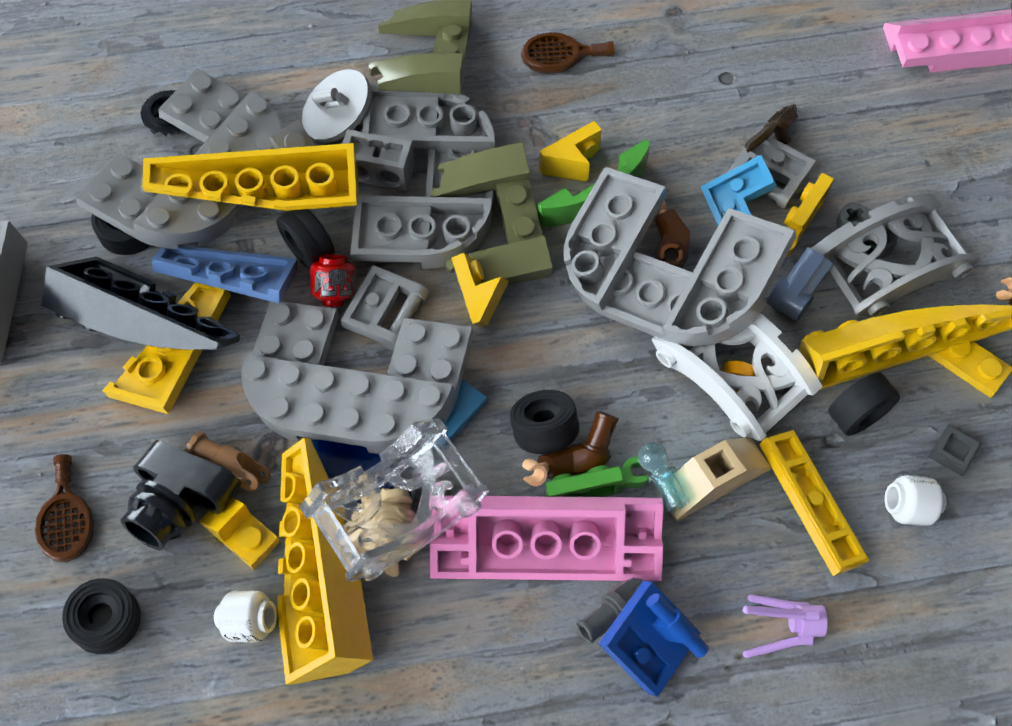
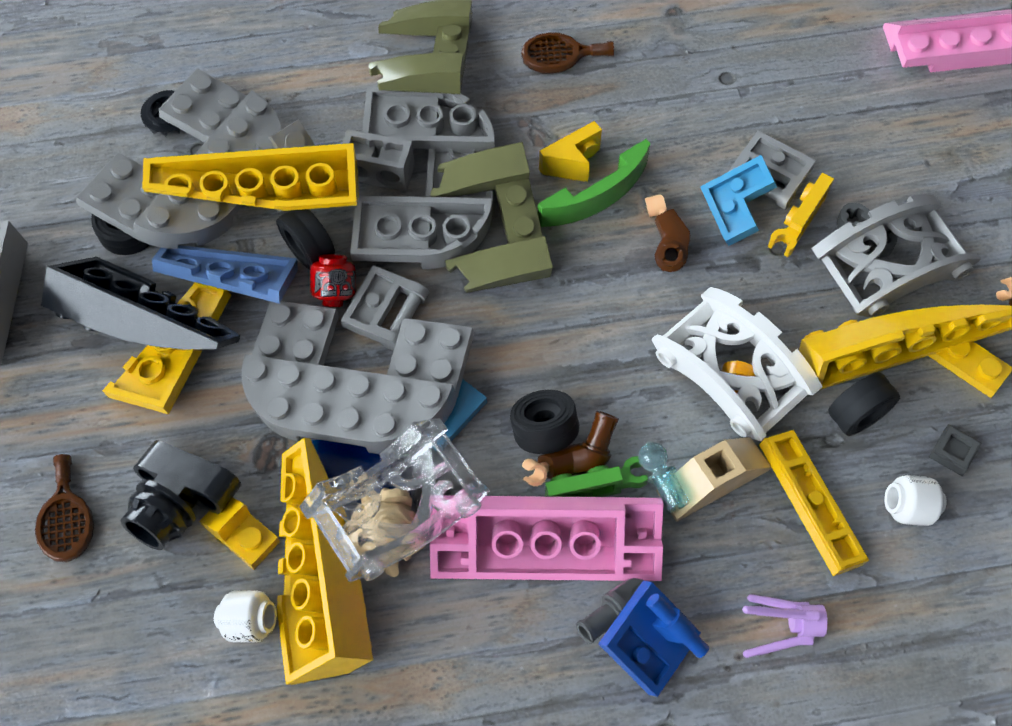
black tyre [62,578,141,654] -> none
medium nougat piece [184,431,271,491] -> none
shield [302,69,372,143] -> none
yellow slope [451,253,509,328] -> none
light grey plate [563,167,796,346] -> none
dark brown piece [745,104,798,153] -> none
sand blue piece [766,247,834,322] -> none

